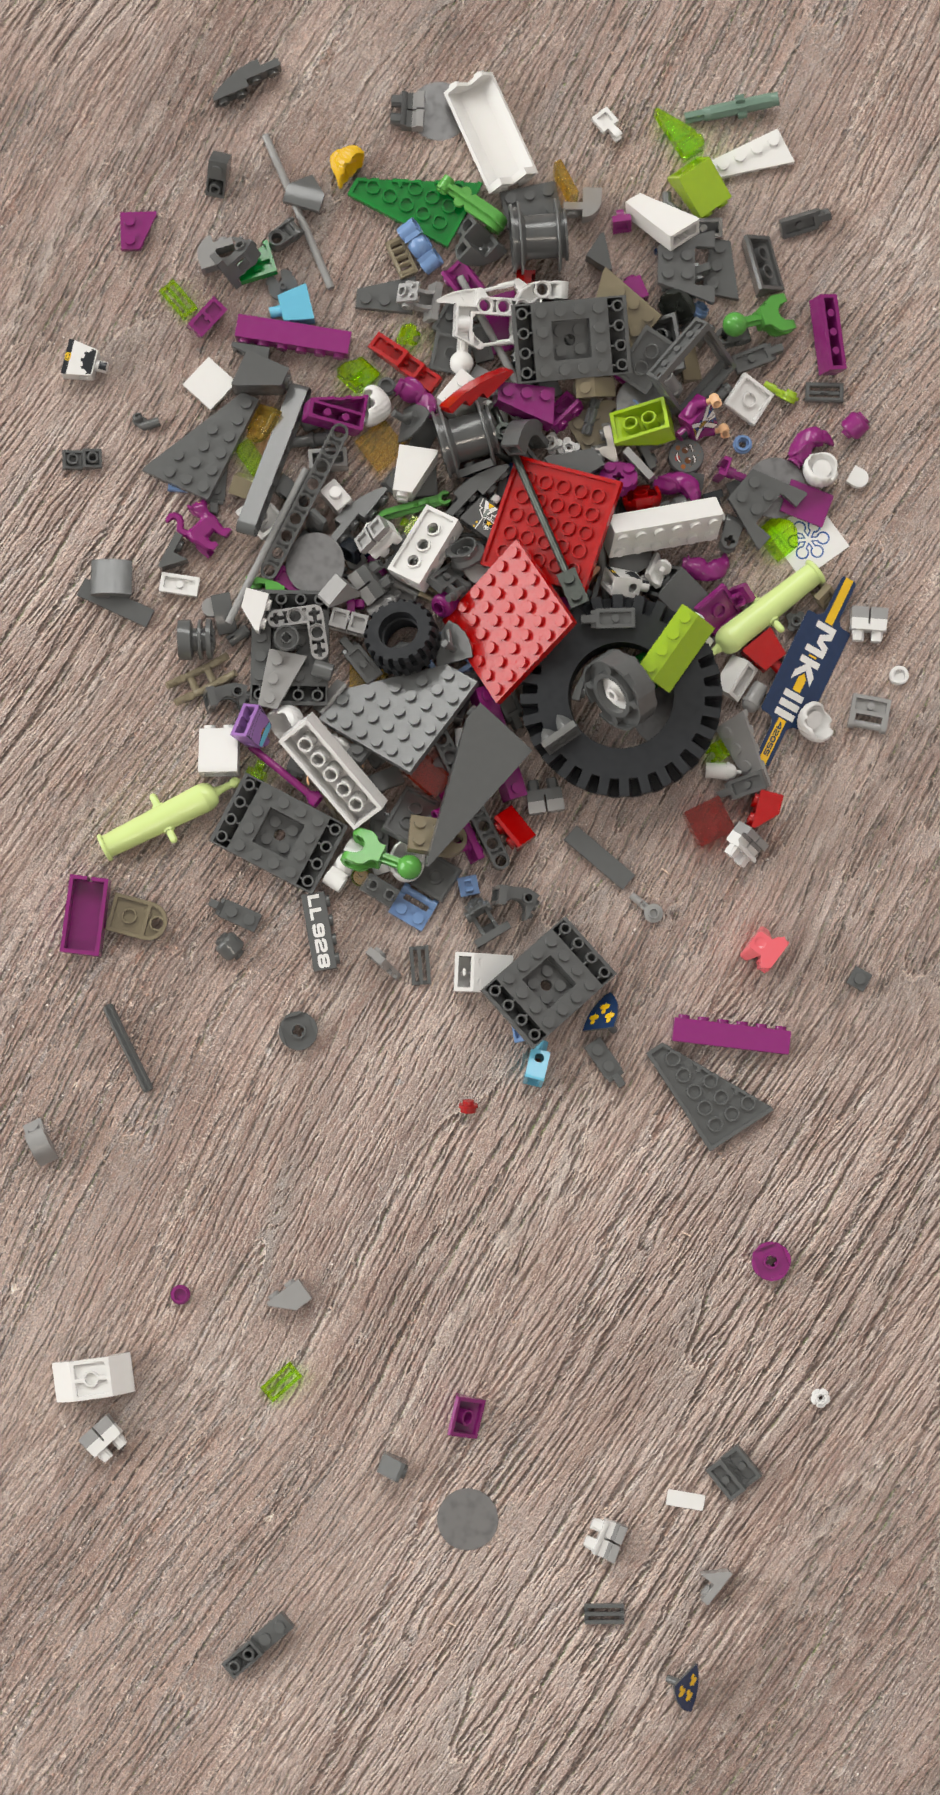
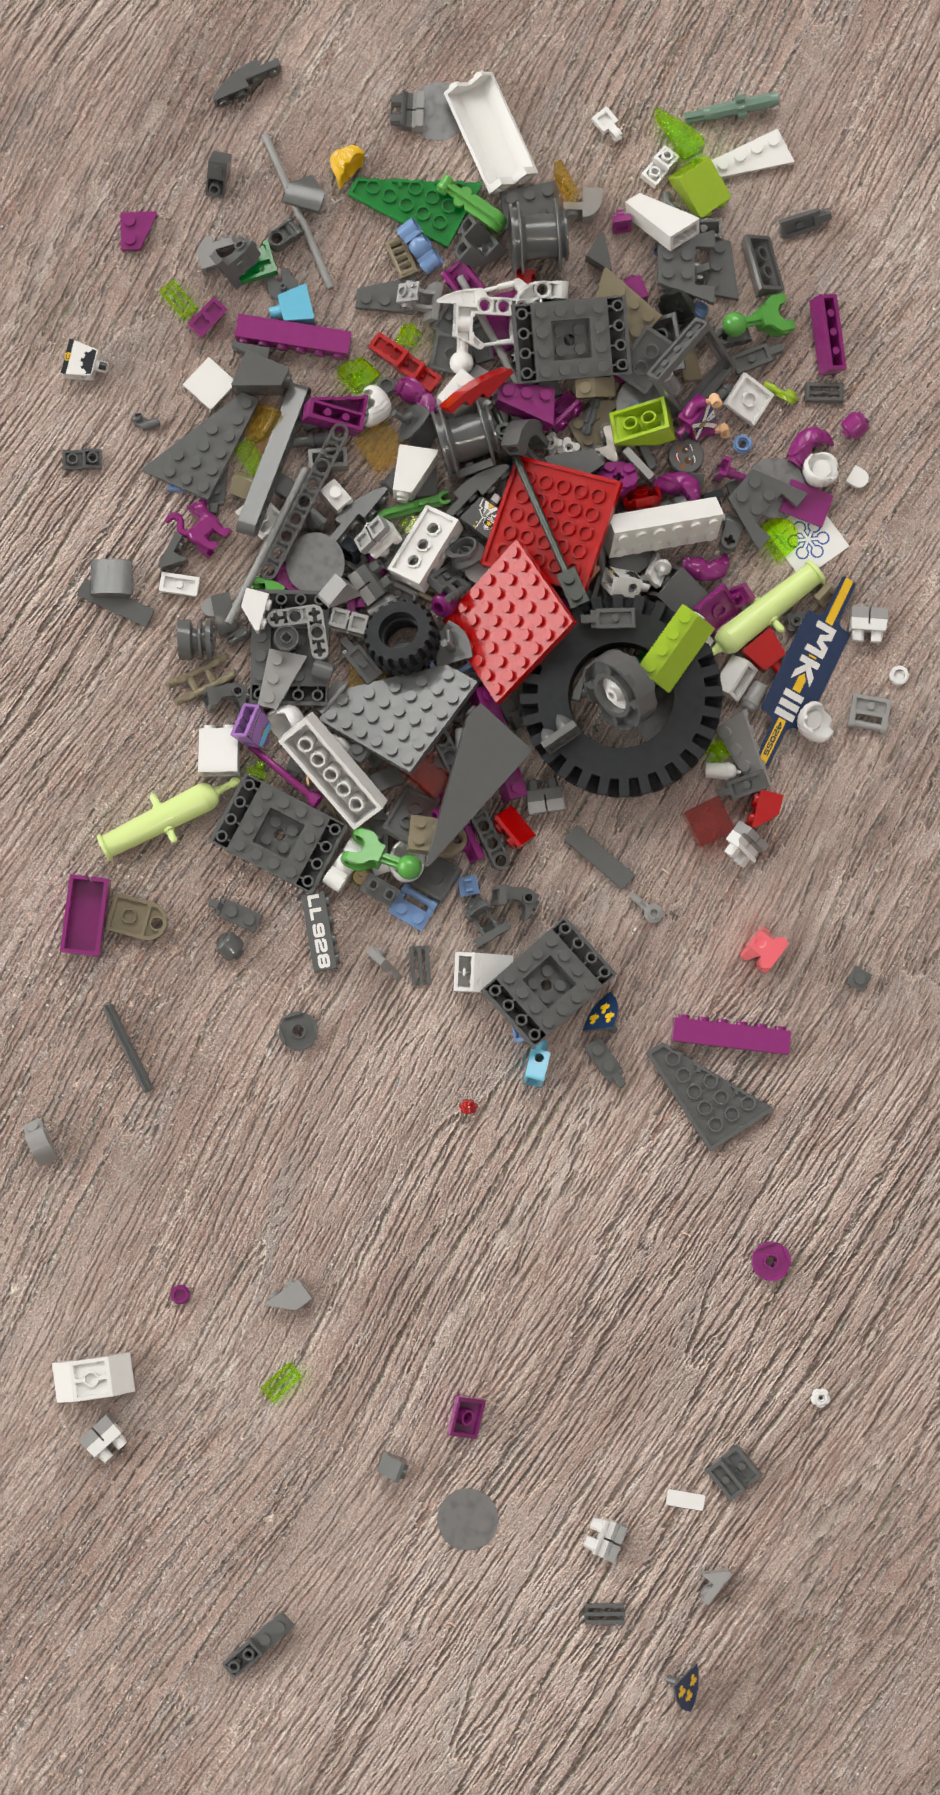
none -> white slope [640,145,680,189]

